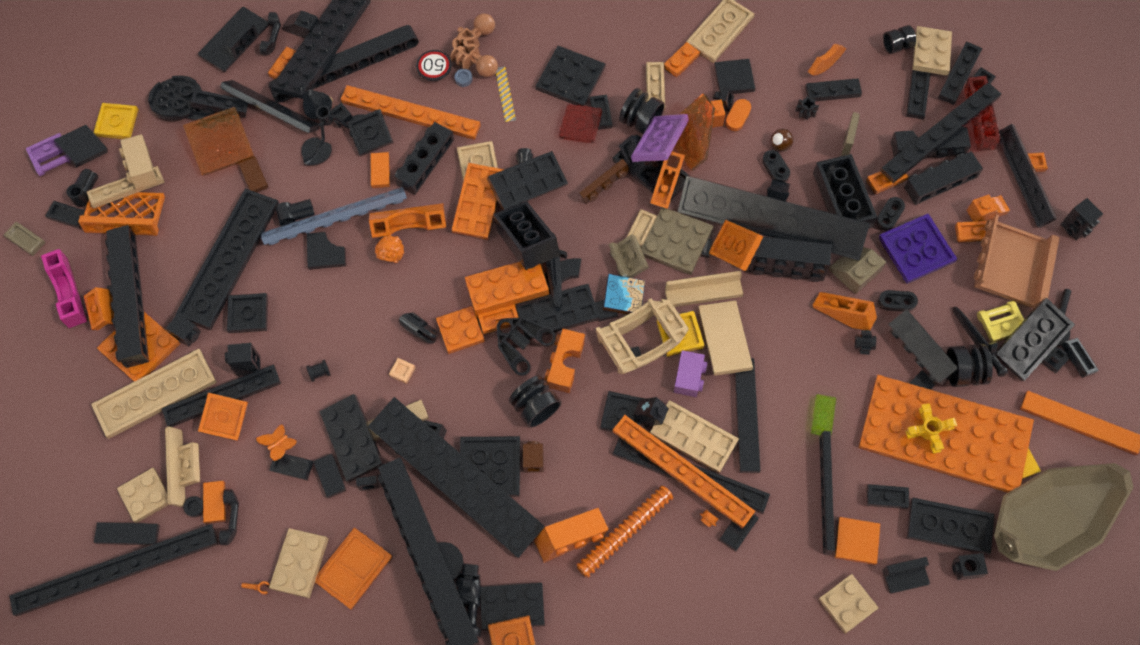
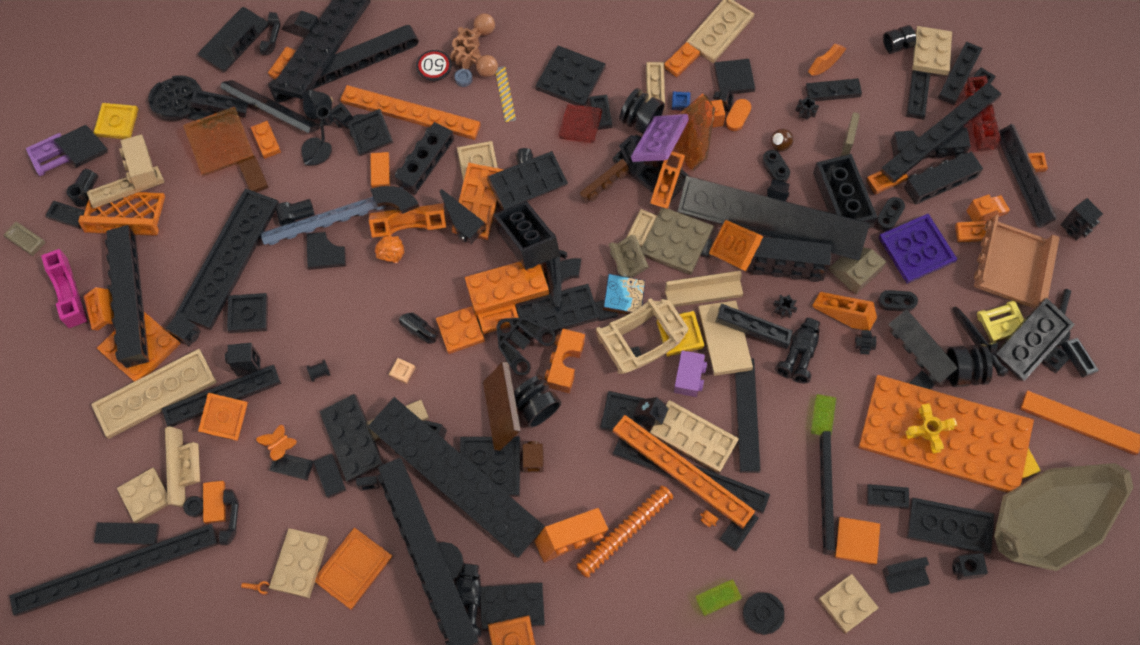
none -> orange plate [251,121,281,159]
none -> black tile [370,186,419,214]
none -> black slope [439,189,486,245]
none -> reddish brown tile [483,362,521,451]
none -> blue tile [672,91,691,111]
none -> clear neon green plate [695,579,742,617]
none -> black tile [715,303,793,349]
none -> black tile [742,593,785,635]
none -> black gear [773,295,798,319]
none -> black piece [775,317,820,384]

